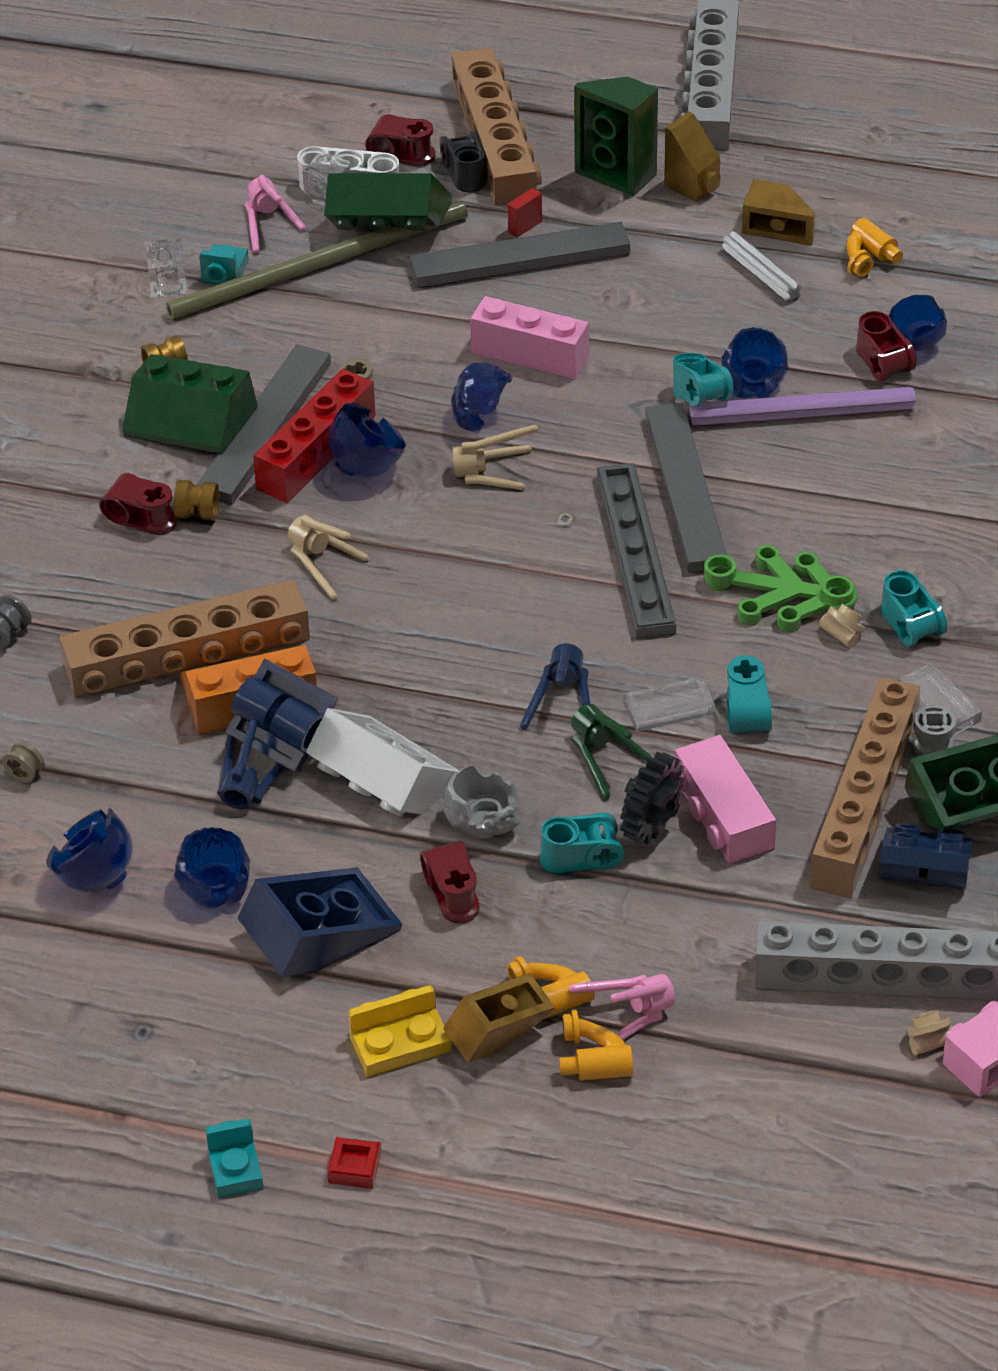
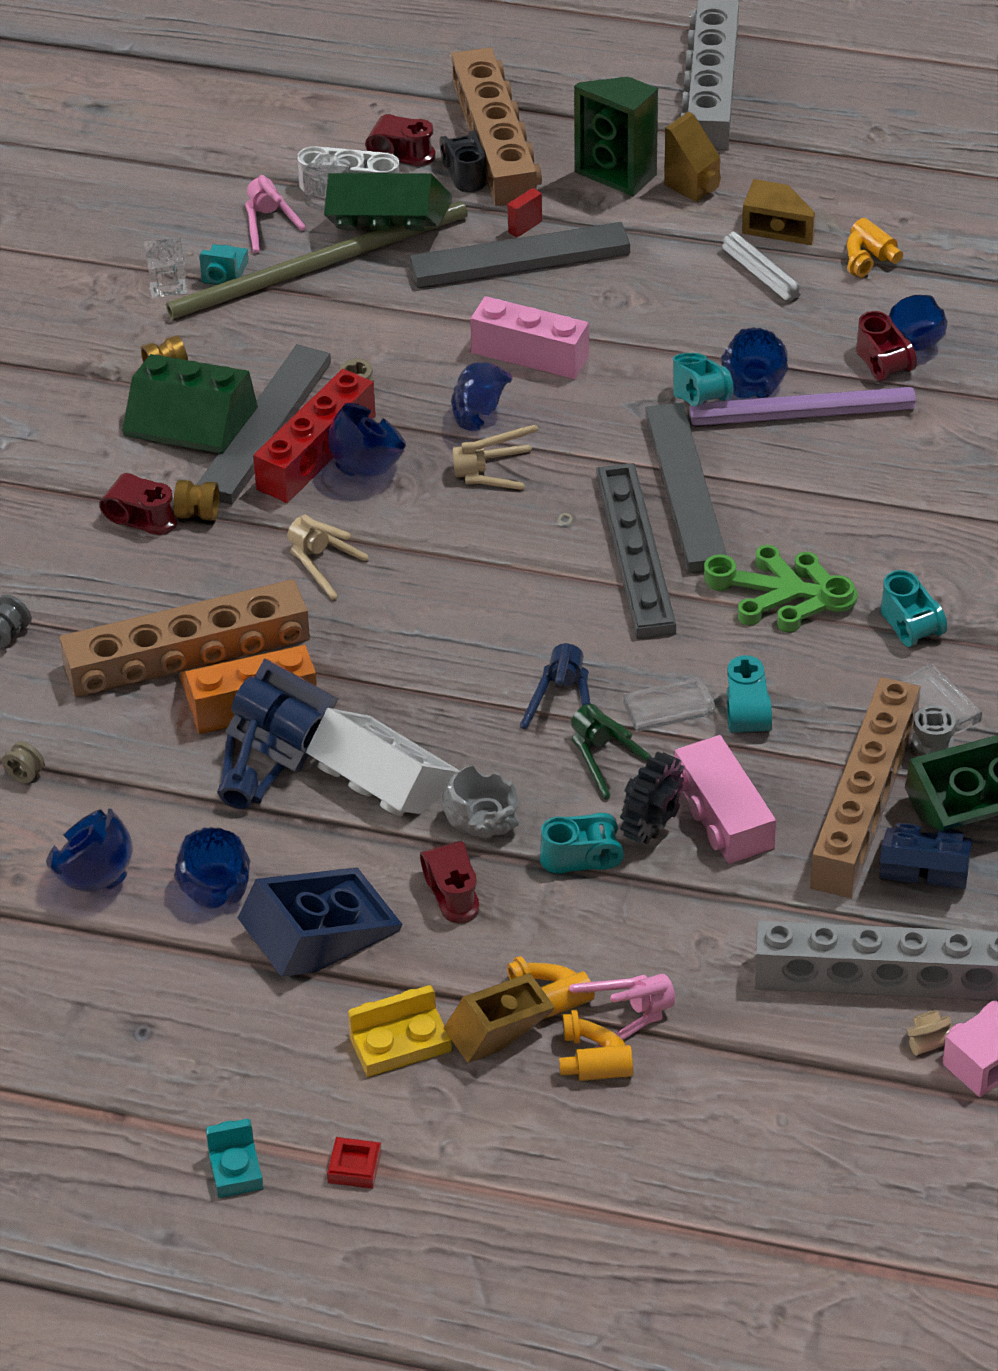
tan plate [819,604,865,648] -> none

